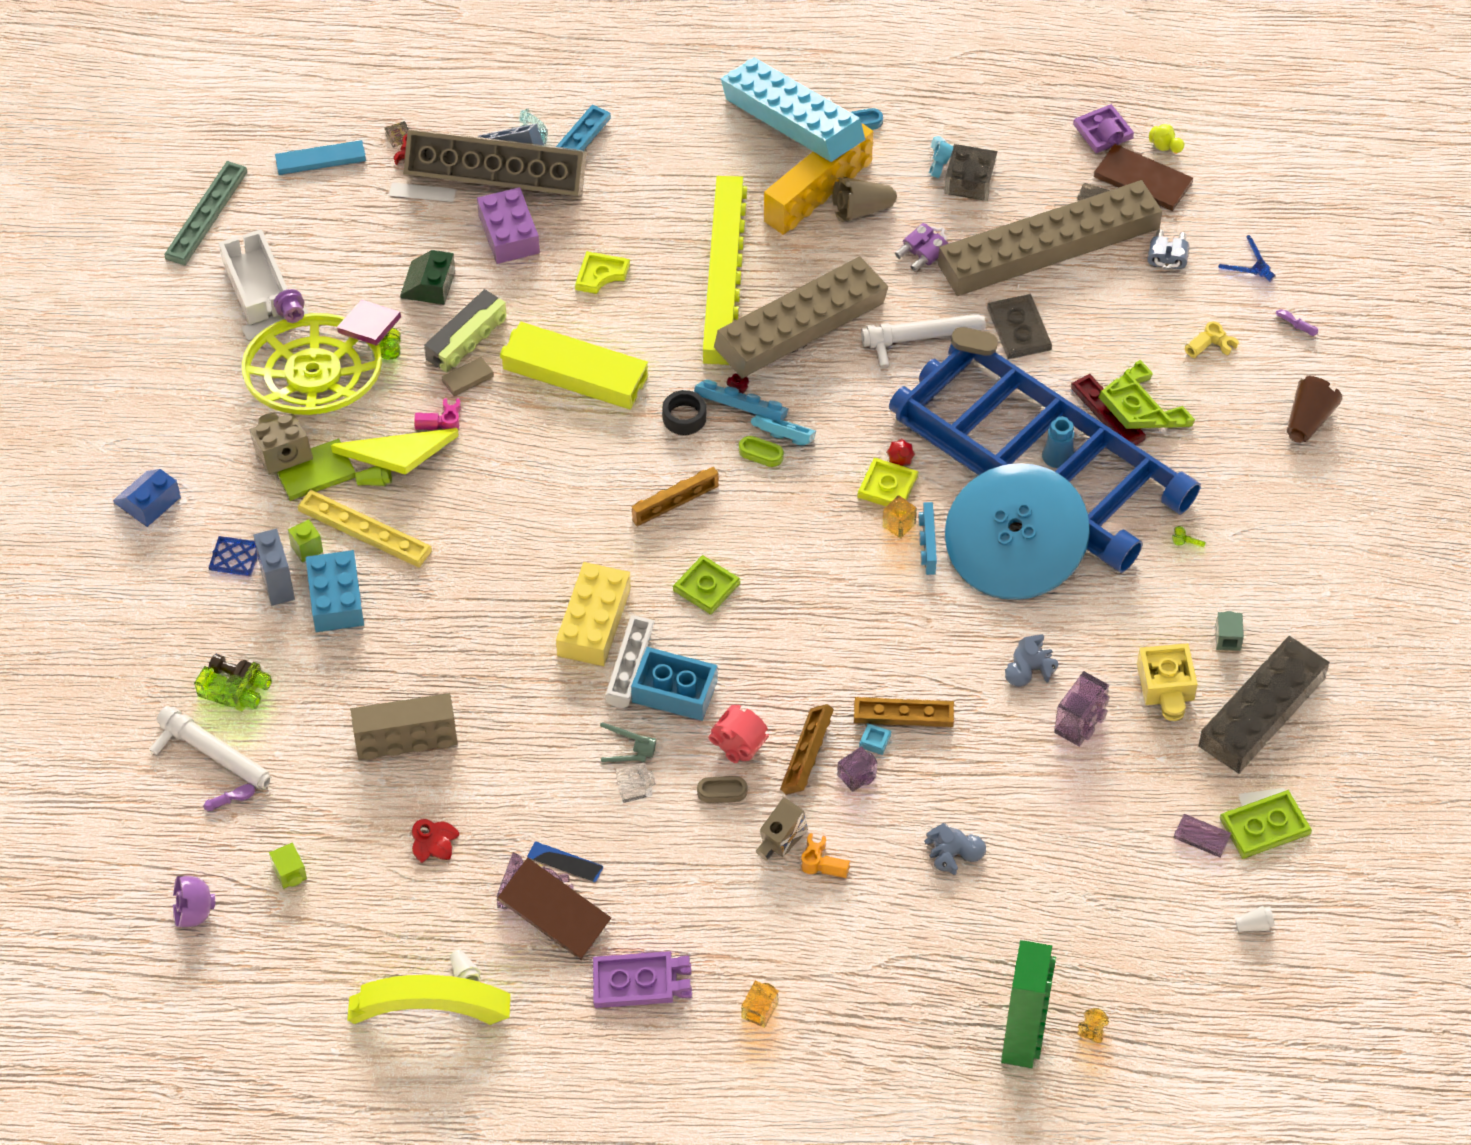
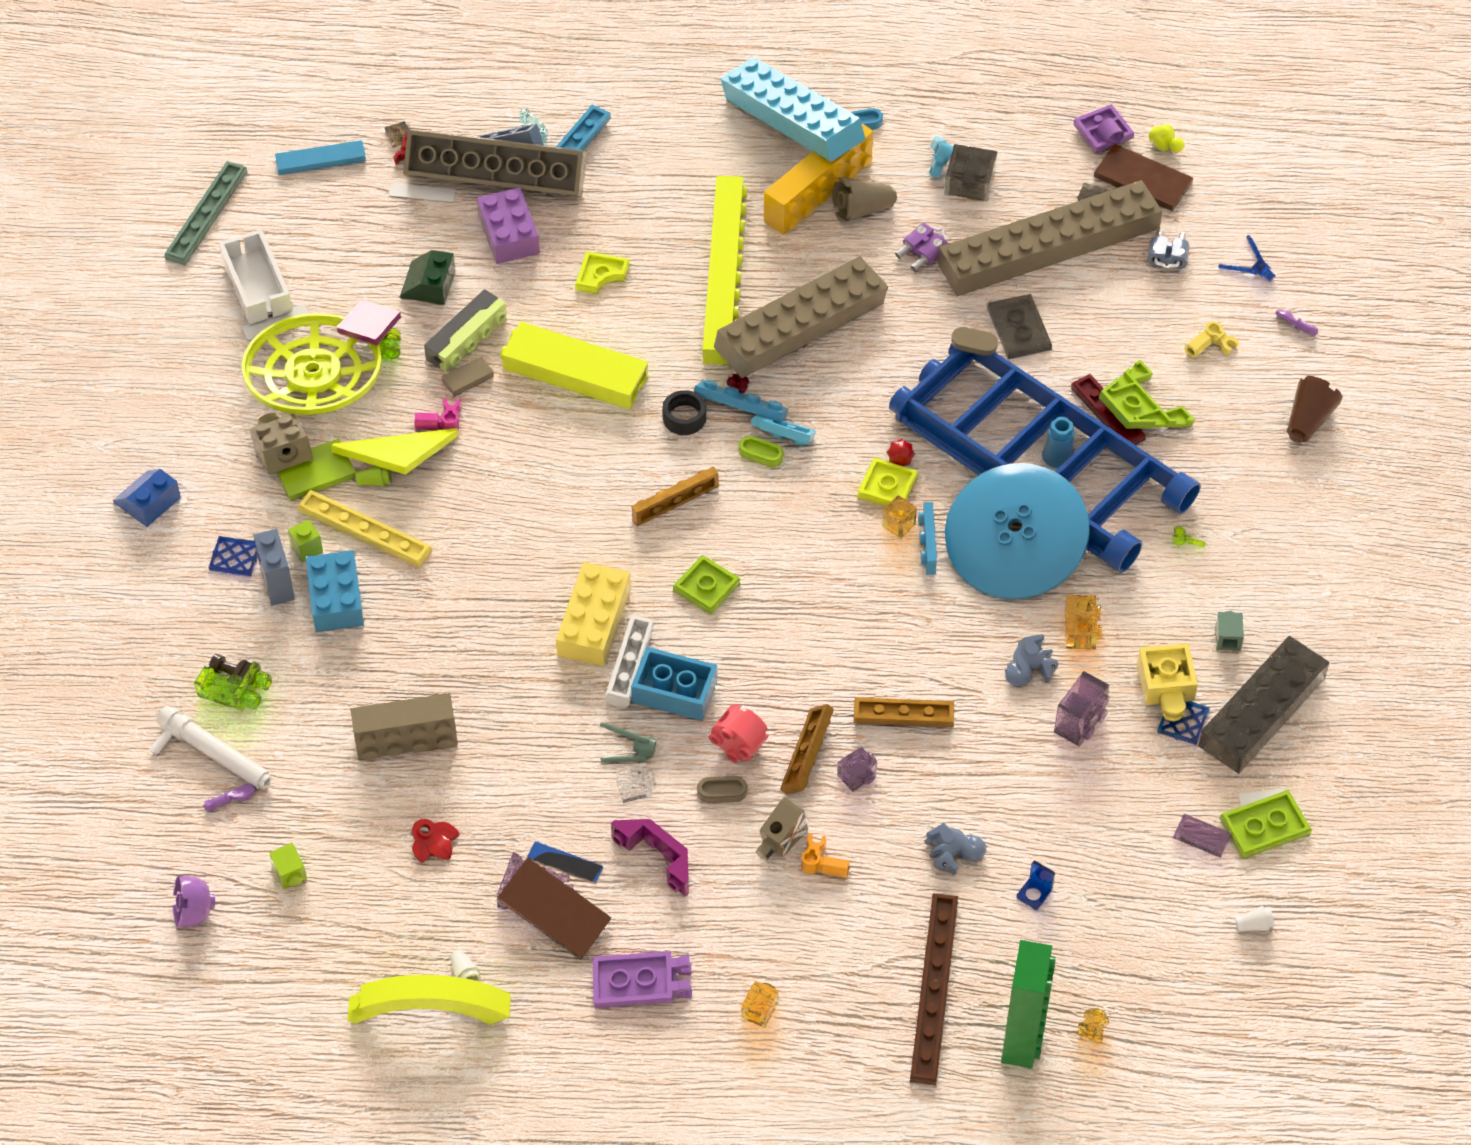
medium lavender piece [274,289,305,323] -> none
medium azure tile [859,723,891,755] -> none
white cylinder [861,314,986,368] -> none
none -> magenta slope [611,819,689,897]
none -> reddish brown tile [910,893,958,1086]
none -> clear blue bracket [1016,860,1055,910]
none -> clear yellow brick [1065,595,1102,649]
none -> clear blue window [1157,701,1210,745]

